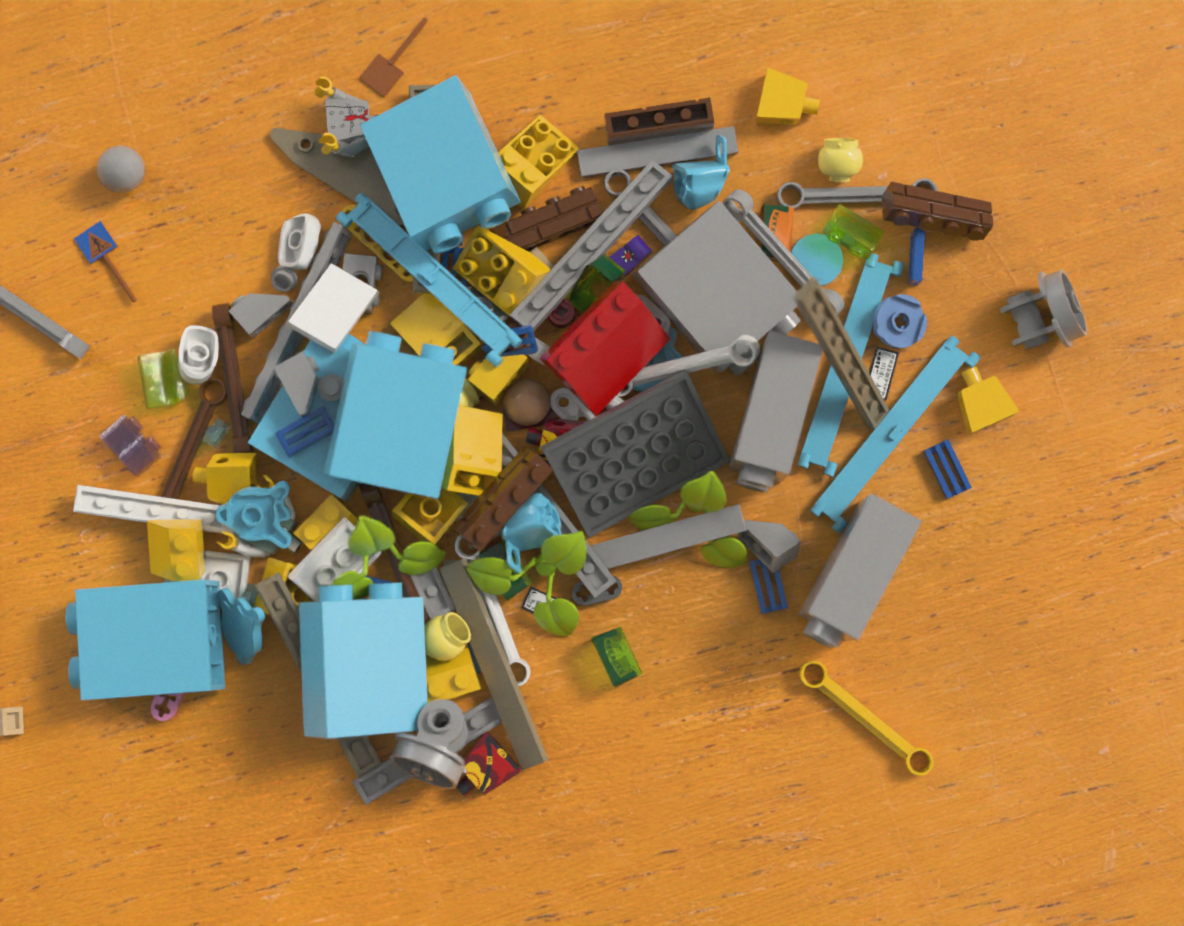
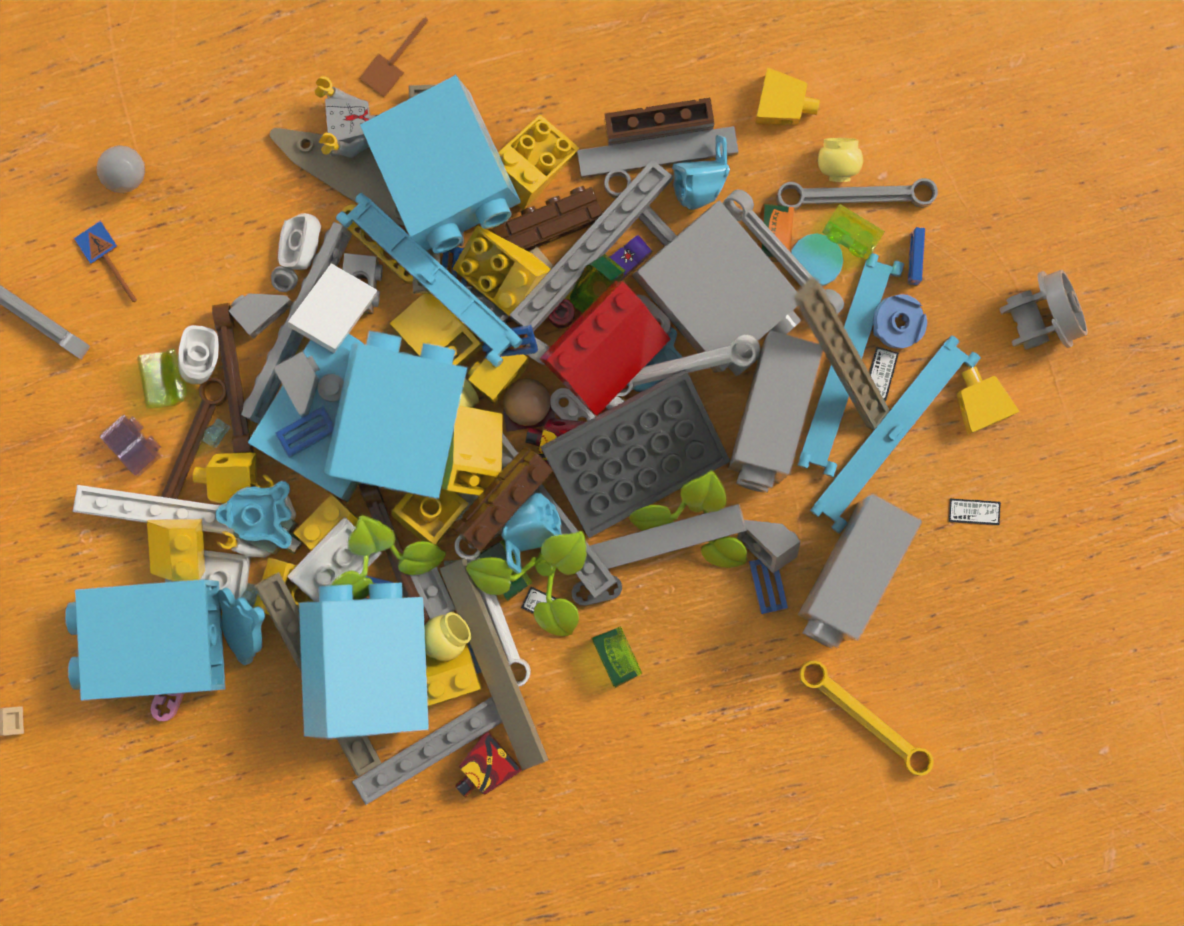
light grey piece [390,699,468,789] -> none
reddish brown brick [882,182,993,241] -> none
blue tile [923,439,972,499] -> none
none -> sticker [949,498,1001,525]

